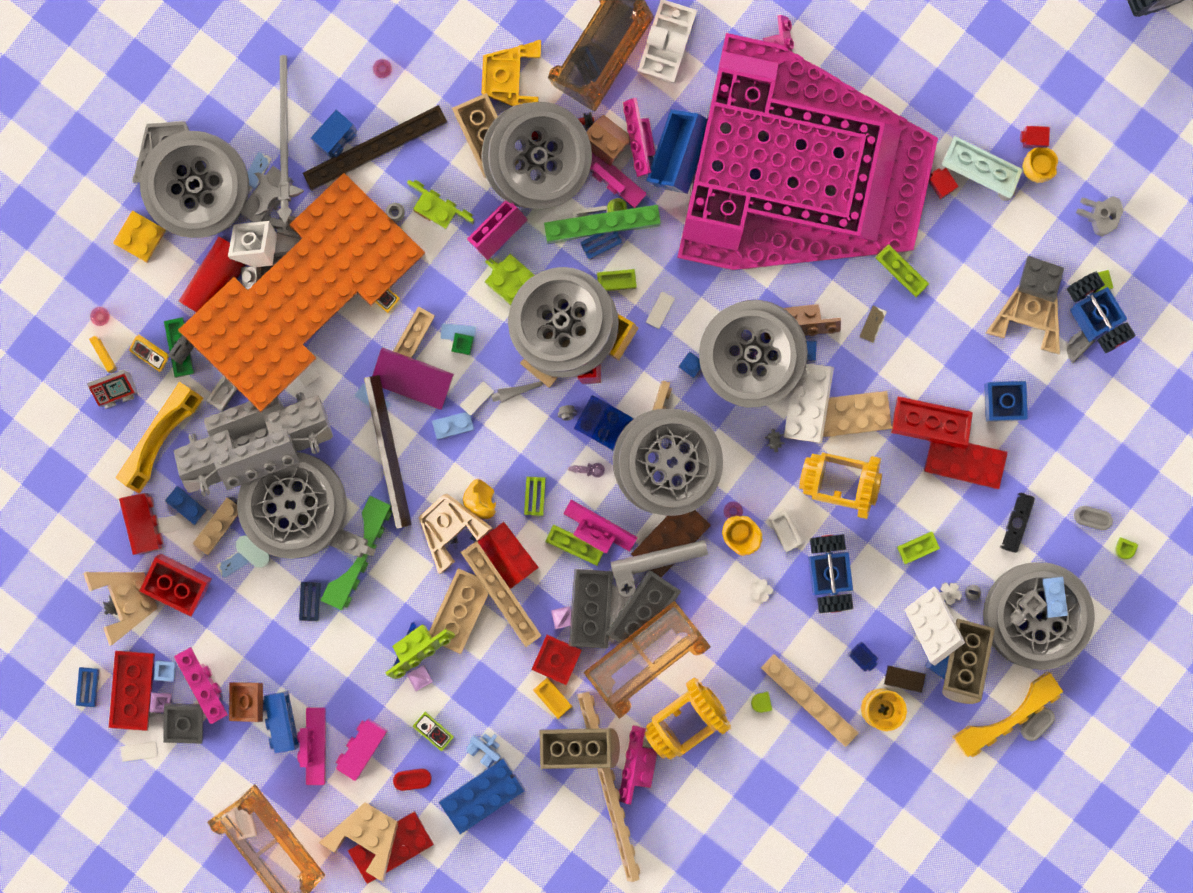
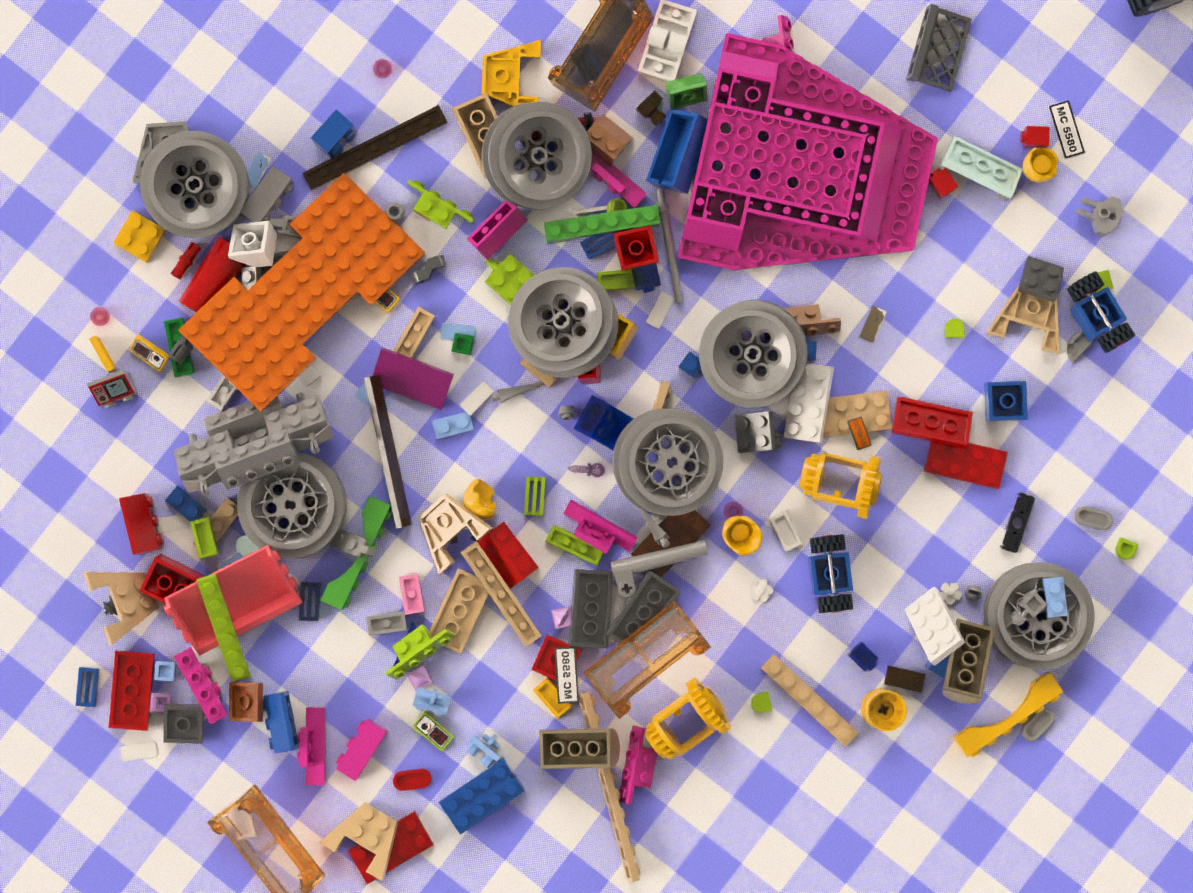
yellow arch [115,382,203,494] -> none
light grey piece [254,55,304,224] -> none
dark pink bracket [623,98,655,177] -> none
lime tile [875,244,929,297] -> none
lime plate [897,531,940,564] -> none
none -> coral panel [164,544,302,656]
none -> red pin [170,242,202,280]
none -> lime tile [190,517,219,559]
none -> lime plate [197,573,251,682]
none -> light grey plate [366,611,407,636]
none -> bright pink plate [399,574,425,615]
none -> dark grey piece [411,255,446,284]
none -> light blue hips [412,687,451,716]
none -> clear sticker [554,647,579,704]
none -> red slope [613,225,659,271]
none -> clear blue brick [631,264,661,293]
none -> dark brown piece [636,90,666,127]
none -> light grey piece [639,508,670,548]
none -> light grey bar [656,189,683,303]
none -> bright green slope [665,73,708,110]
none -> dark grey plate [735,411,775,453]
none -> sticker [847,416,872,450]
none -> dark grey fence [906,4,972,92]
none -> lime tile [944,318,965,338]
none -> sticker [1049,100,1085,158]

